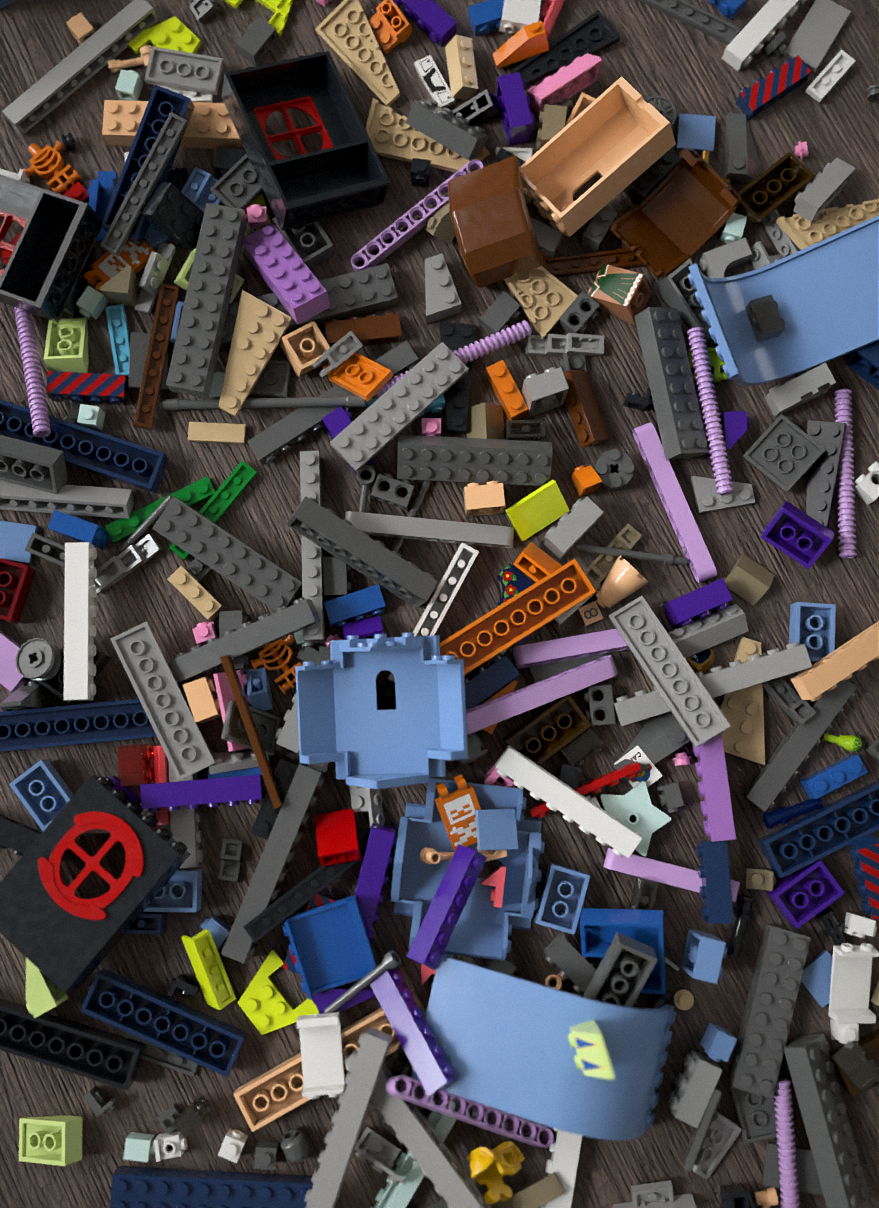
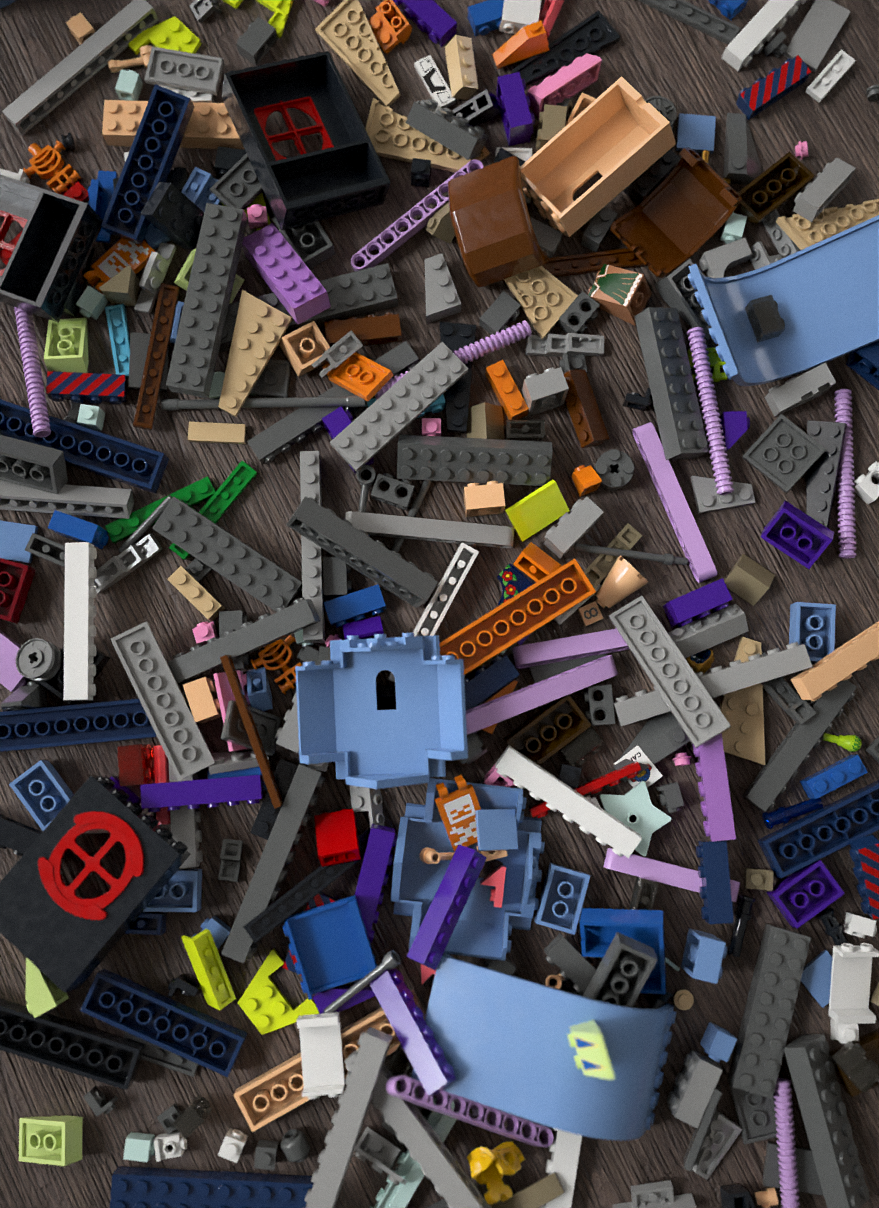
dark grey tile [100,112,189,257] -> none

